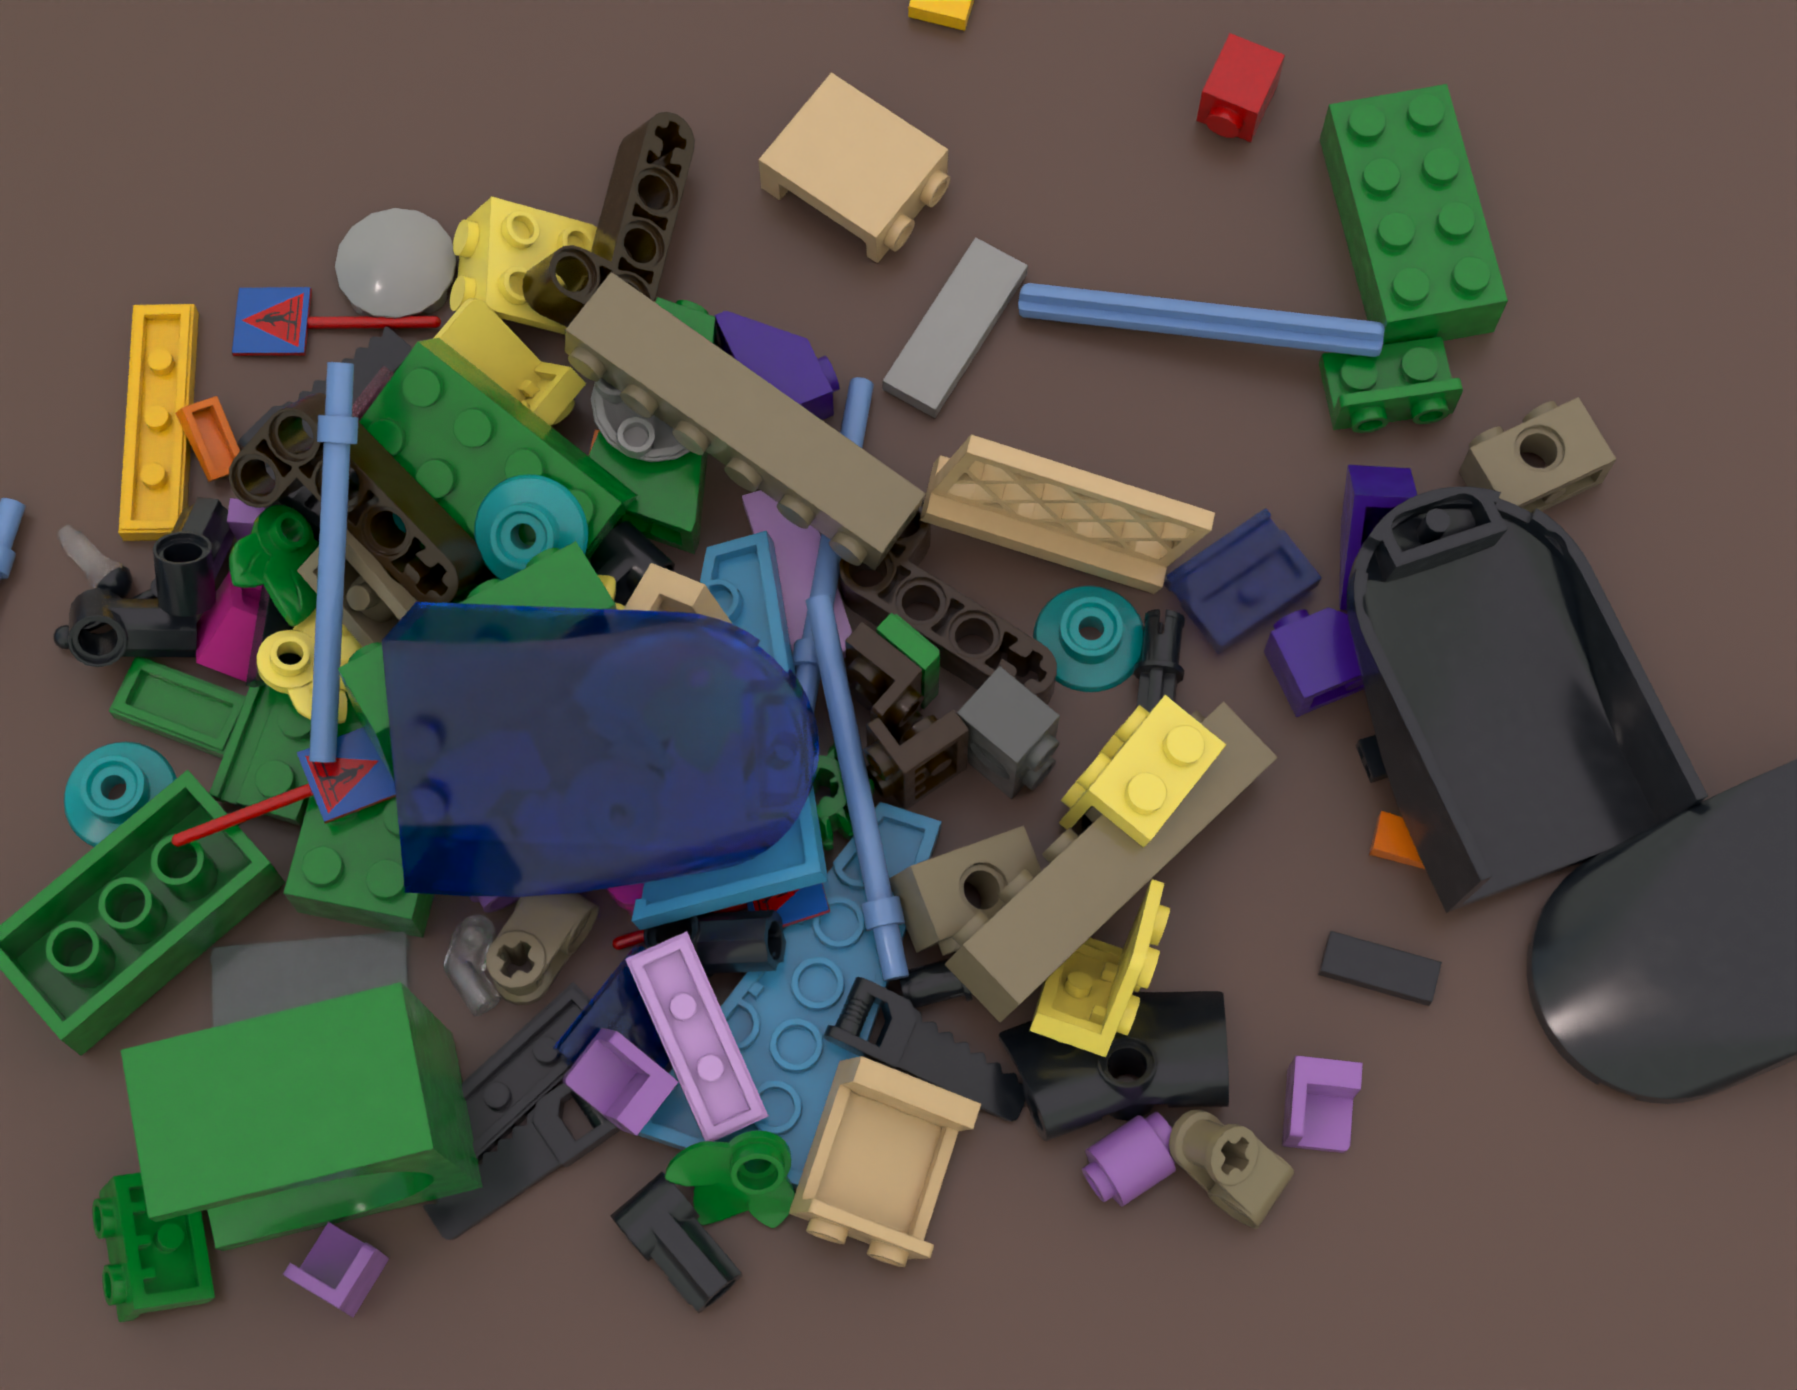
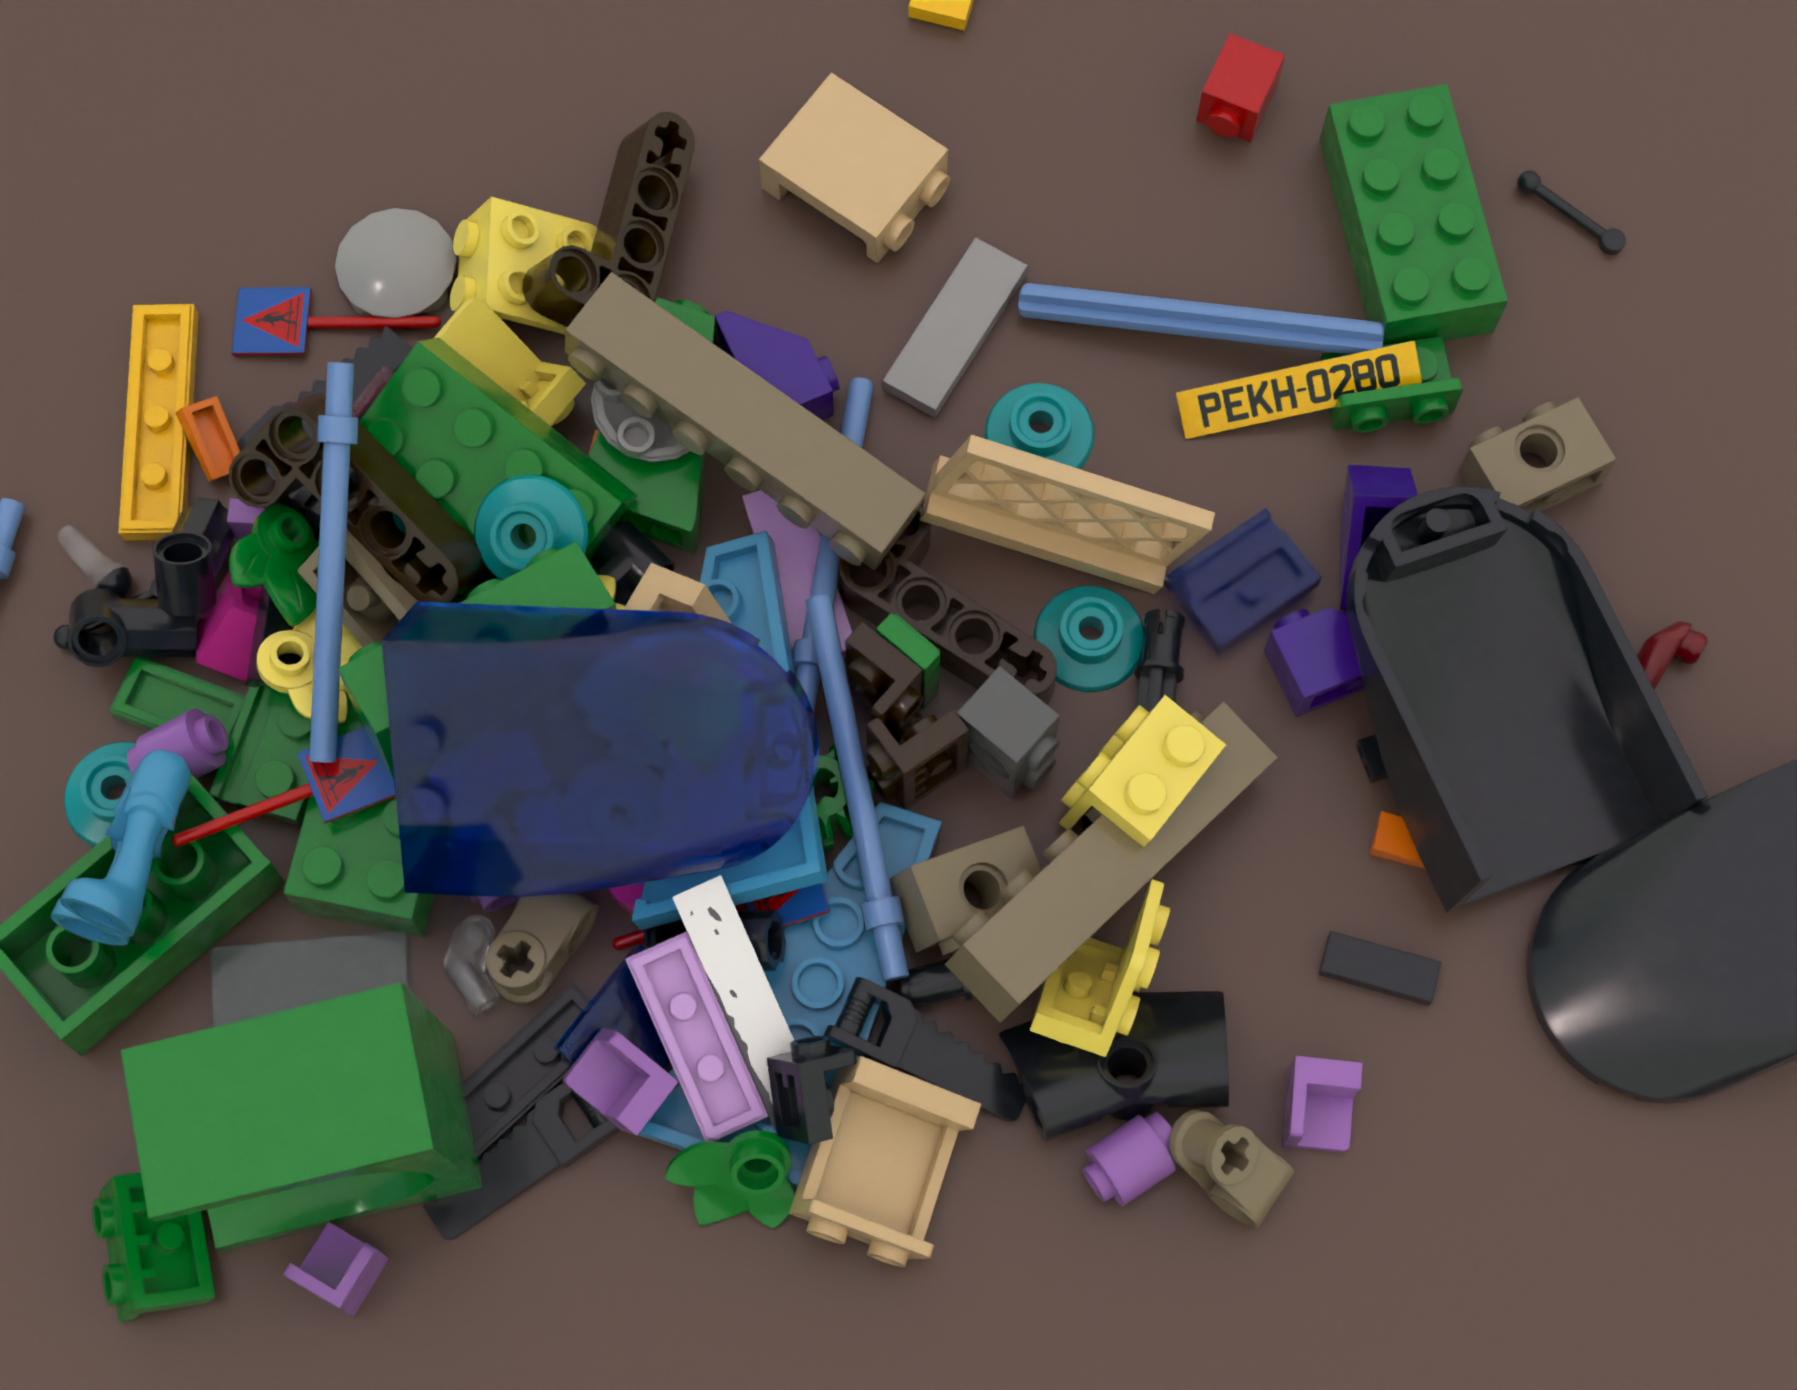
black piece [610,1171,743,1314] -> none
none -> dark azure piece [51,750,191,946]
none -> medium lavender brick [127,708,229,779]
none -> white sticker [672,875,794,1133]
none -> black bracket [767,1036,857,1145]
none -> teal piece [984,383,1095,469]
none -> yellow sticker [1176,341,1422,439]
none -> black hinge [1517,171,1626,255]
none -> dark red arm [1637,621,1708,690]

